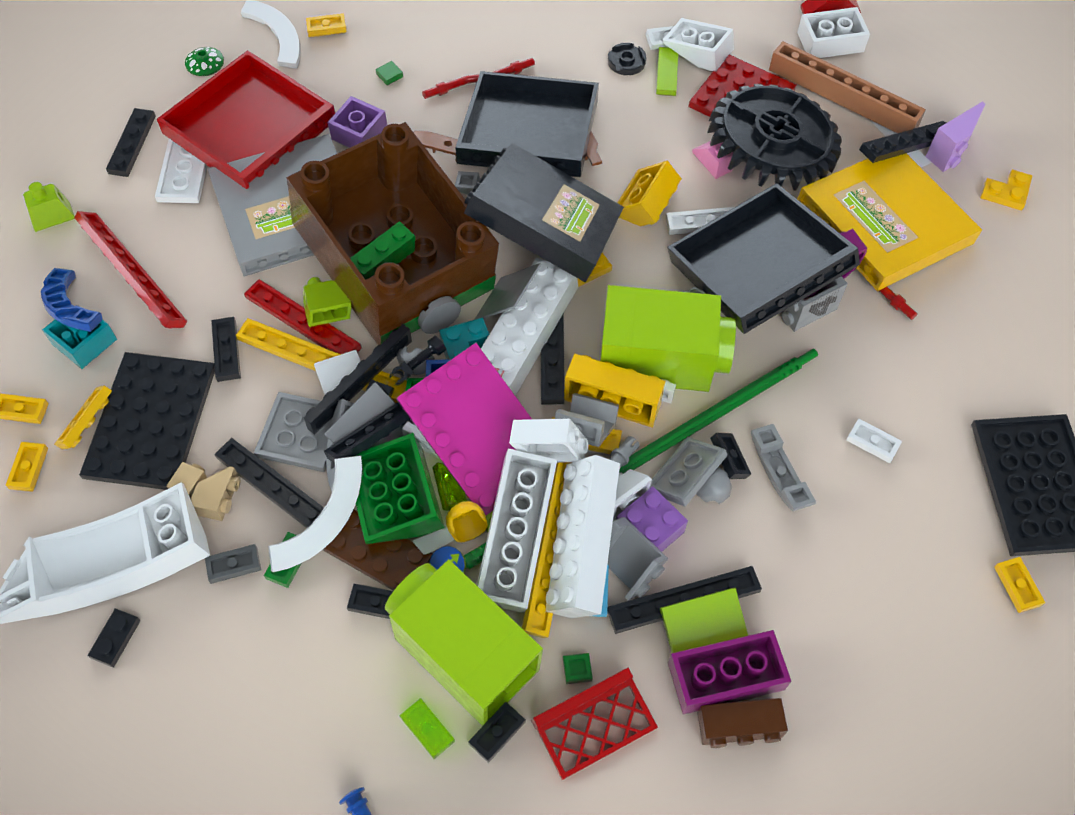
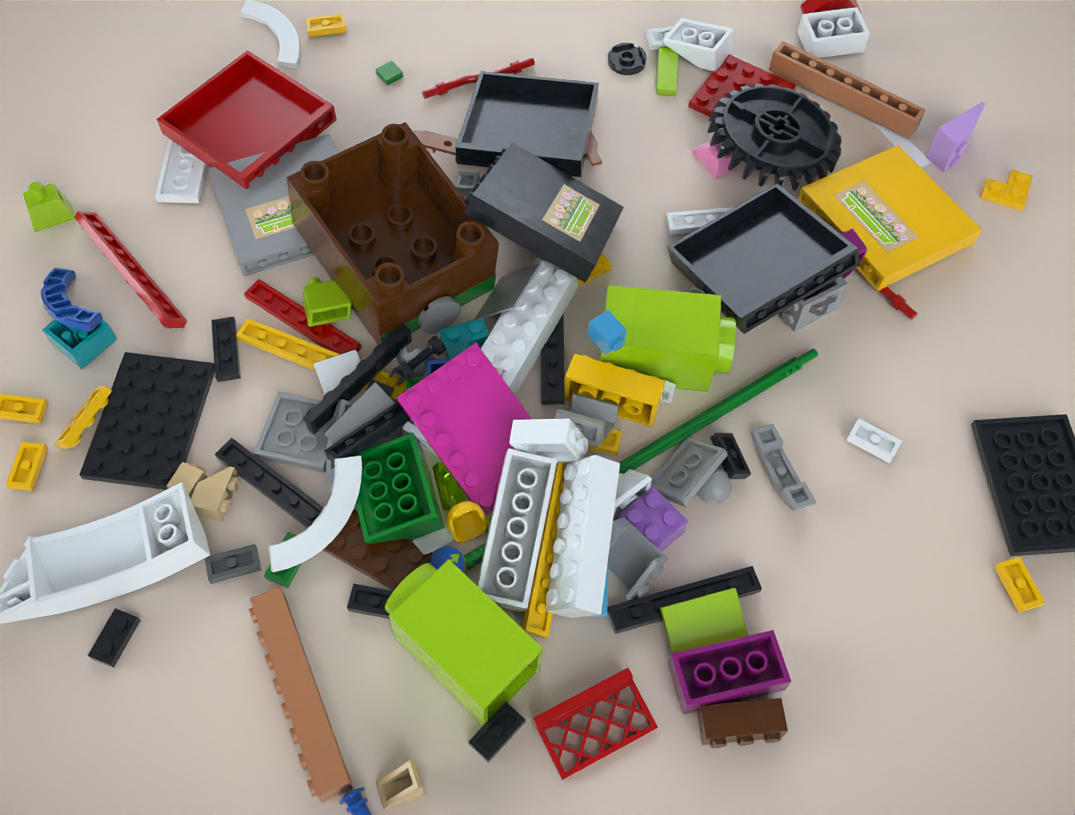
black plate [106,108,156,177] -> none
green dish [185,47,224,76] -> none
medium lavender brick [328,96,387,148] -> none
green brick [350,221,415,280] -> none
clear neon green plate [399,698,455,760] -> none
green tile [563,653,593,684] -> none
light grey pin [609,436,639,469] -> none
yellow slope [617,160,682,227] -> none
black plate [859,121,947,163] -> none
none -> nougat brick [249,586,353,802]
none -> tan slope [376,760,425,809]
none -> dark azure brick [588,310,627,355]

